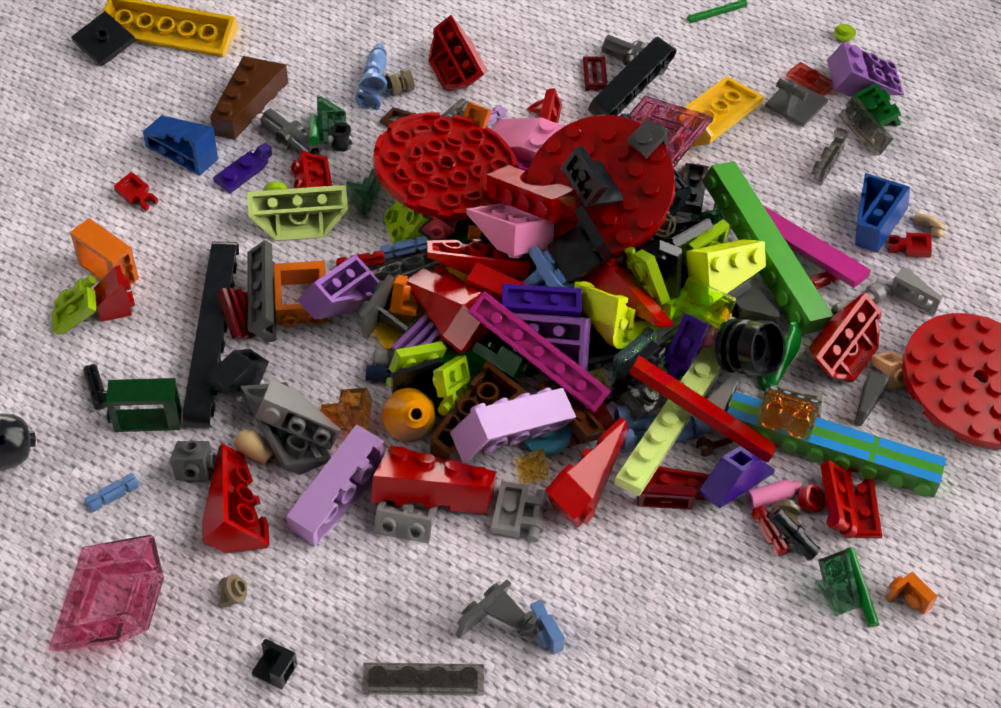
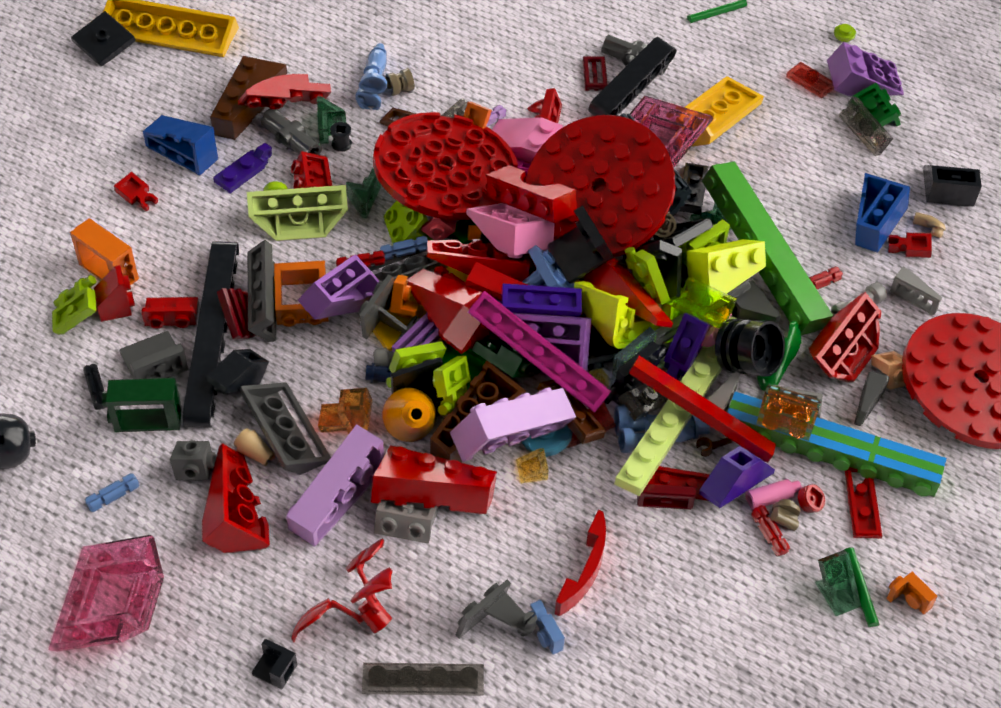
dark tan plate [219,574,247,607] -> none
light grey slope [255,379,341,450] -> none
green bar [309,115,318,145] -> none
red wedge [428,15,488,91] -> none
light grey plate [491,481,548,542] -> none
red wedge [544,417,629,528] -> none
black bracket [561,146,625,207] -> none
dark grey bracket [627,118,669,159] -> none
dark pink tile [763,205,871,288] -> none
dark grey plate [765,78,828,127] -> none
black pin [769,507,821,561] -> none
clear smoke plate [811,128,848,186] -> none
red plate [820,460,858,538] -> none
none -> dark grey bracket [119,331,188,379]
none -> red bracket [142,297,199,329]
none -> slope [238,74,331,110]
none -> red plant [291,538,393,642]
none -> red slope [554,510,606,616]
none -> black slope [923,165,982,206]

